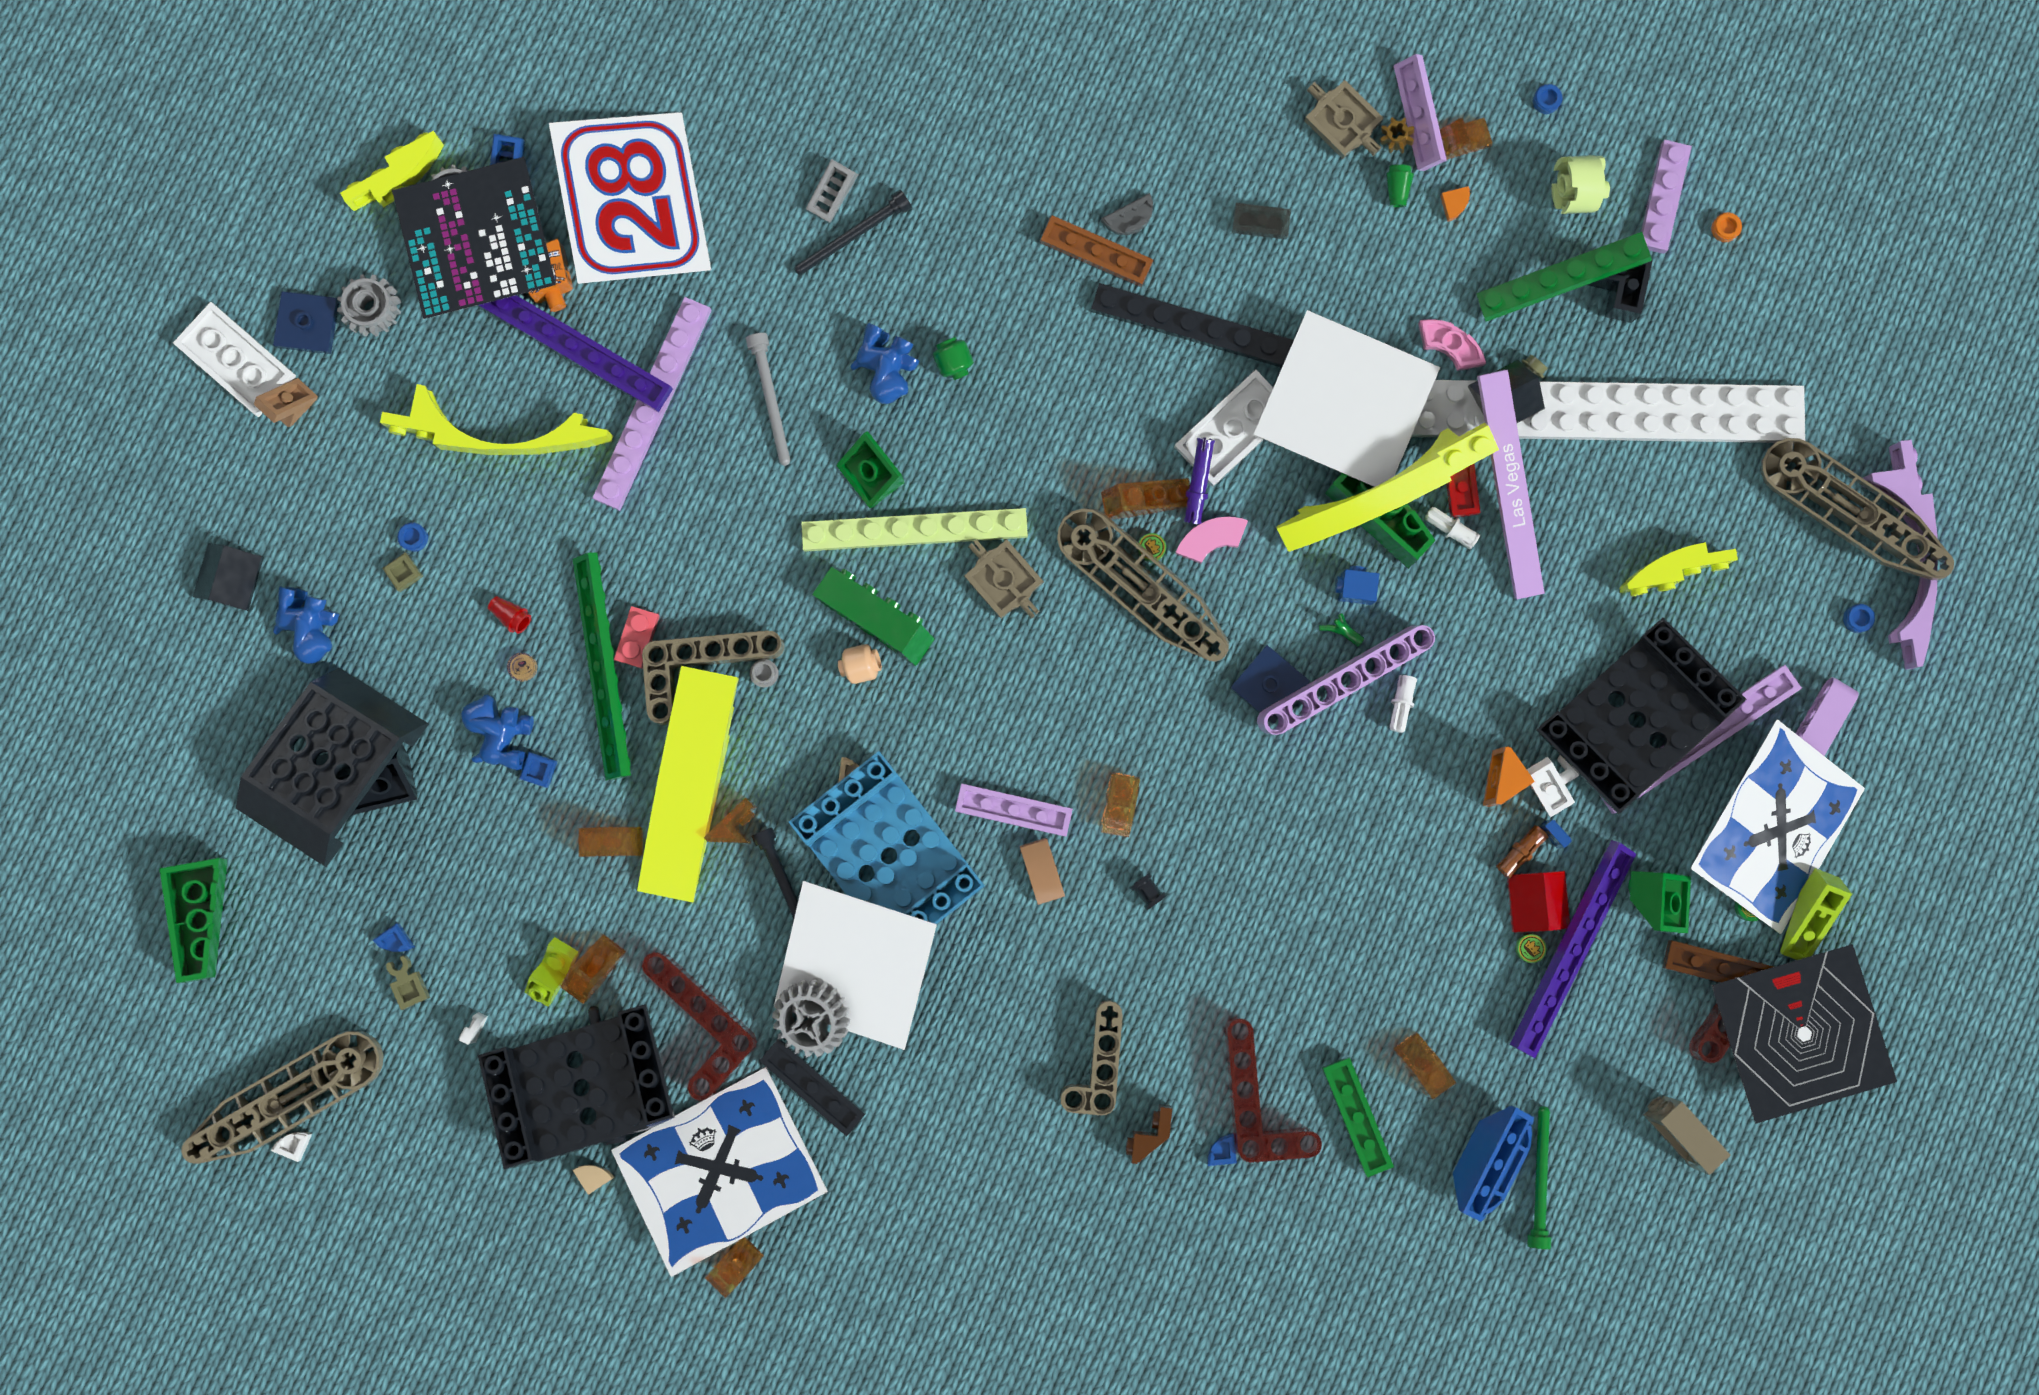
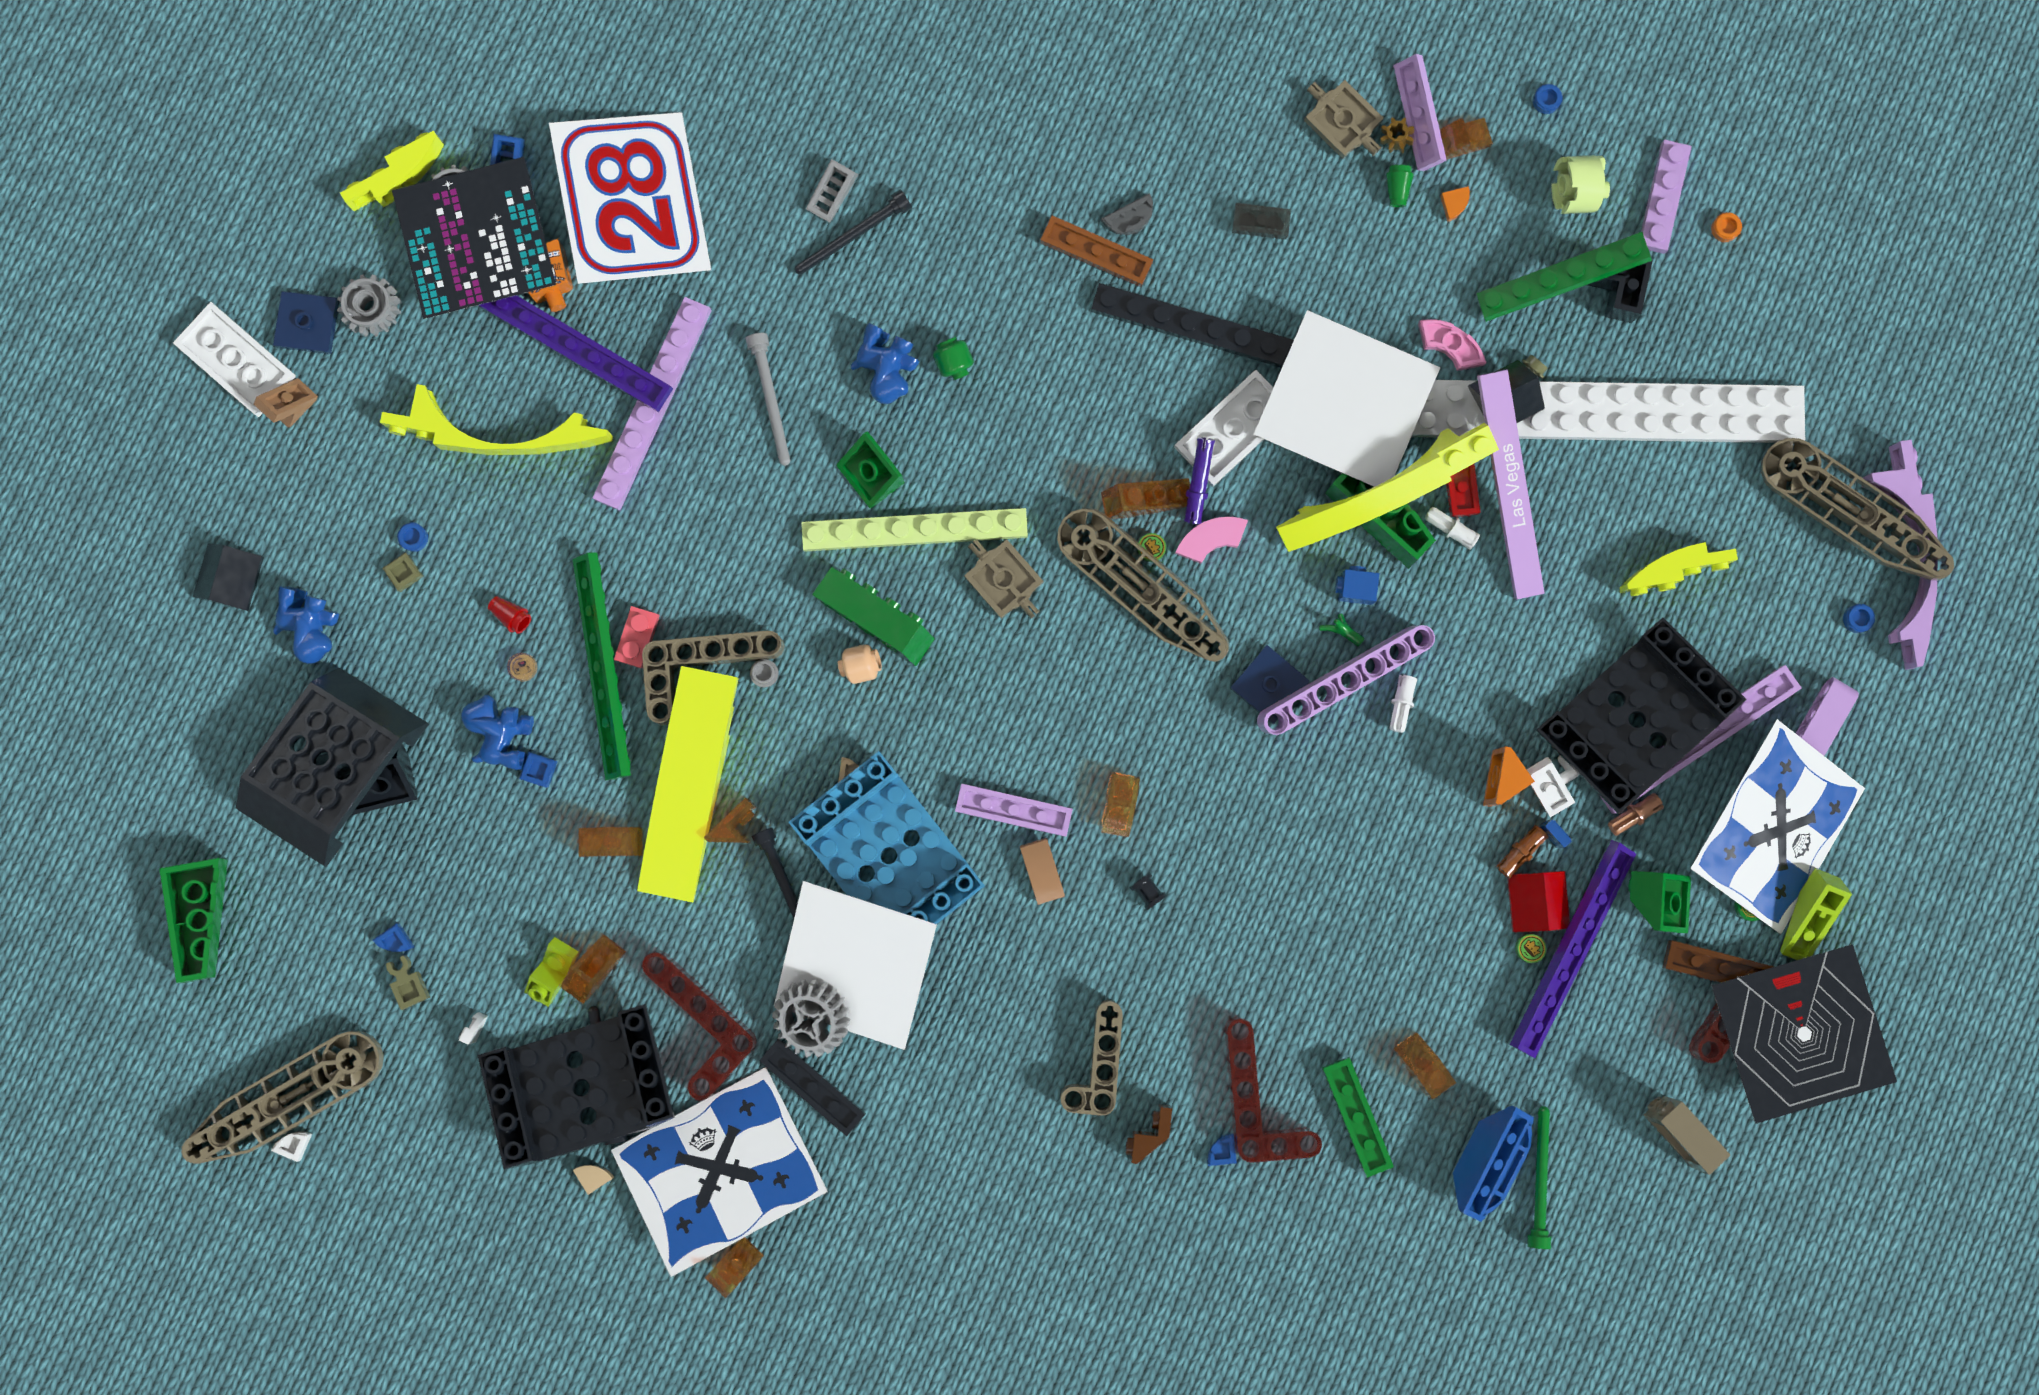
none -> nougat axle [1608,793,1664,835]

